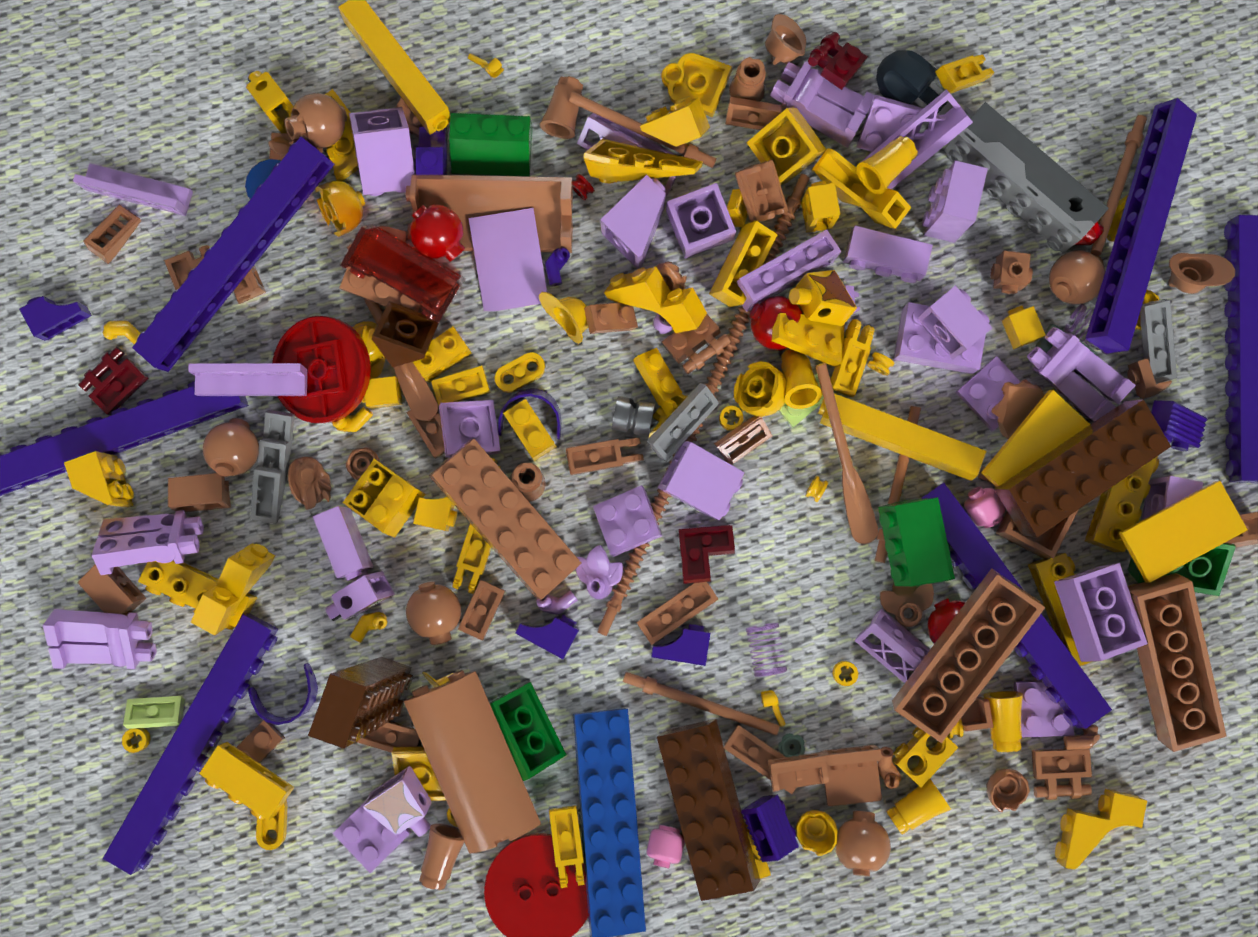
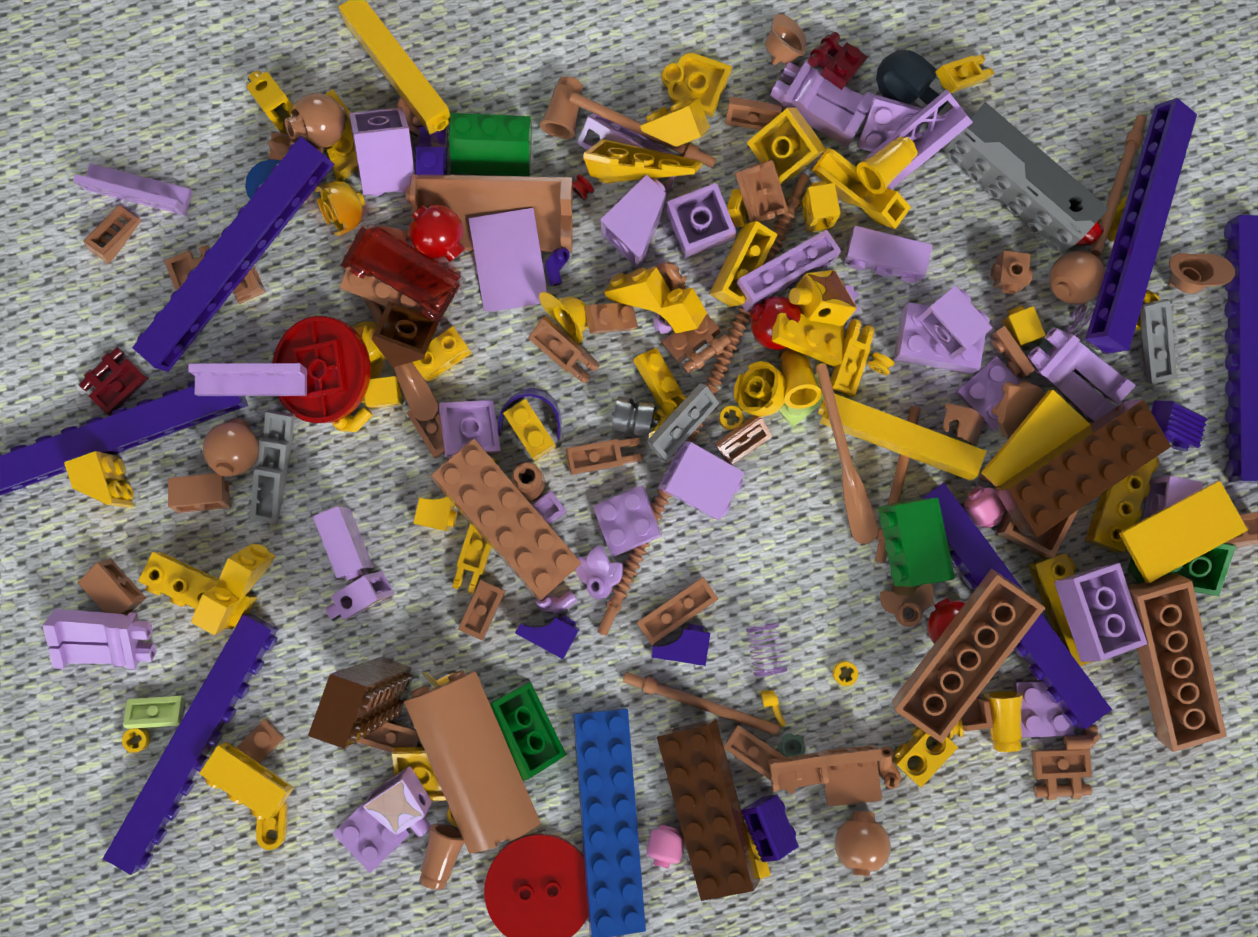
dark purple arch [19,296,92,341] -> none
lavender hips [91,510,204,575] -> none
yellow arm [102,321,141,344] -> none
dark purple piece [248,663,318,725] -> none
nougat hat [288,457,331,510] -> none
yellow slope [342,459,426,538] -> none
nougat plate [346,448,380,480] -> none
yellow arm [350,612,388,643] -> none
nougat brick [406,582,461,645] -> none
yellow plate [431,366,491,405] -> none
yellow hand [468,53,504,78] -> none
yellow plate [495,352,546,393] -> none
yellow hinge [549,805,585,888] -> none
dark red plate [679,525,735,584] -> none
nougat plant [729,57,766,102] -> none
yellow hair [796,810,838,856] -> none
yellow bush [805,475,829,502] -> none
lavender fence [855,609,930,683] -> none
yellow plant [886,779,951,835] -> none
lavender brick [922,161,988,243] -> none
nougat hair [986,769,1030,812] -> none
yellow arch [1055,789,1147,869] -> none
nougat plate [1127,358,1172,399] -> none
none -> nougat hinge [528,316,600,383]
none -> lavender tile [531,490,567,525]
none -> nougat hinge [943,403,985,446]
none -> nougat plate [991,326,1035,378]

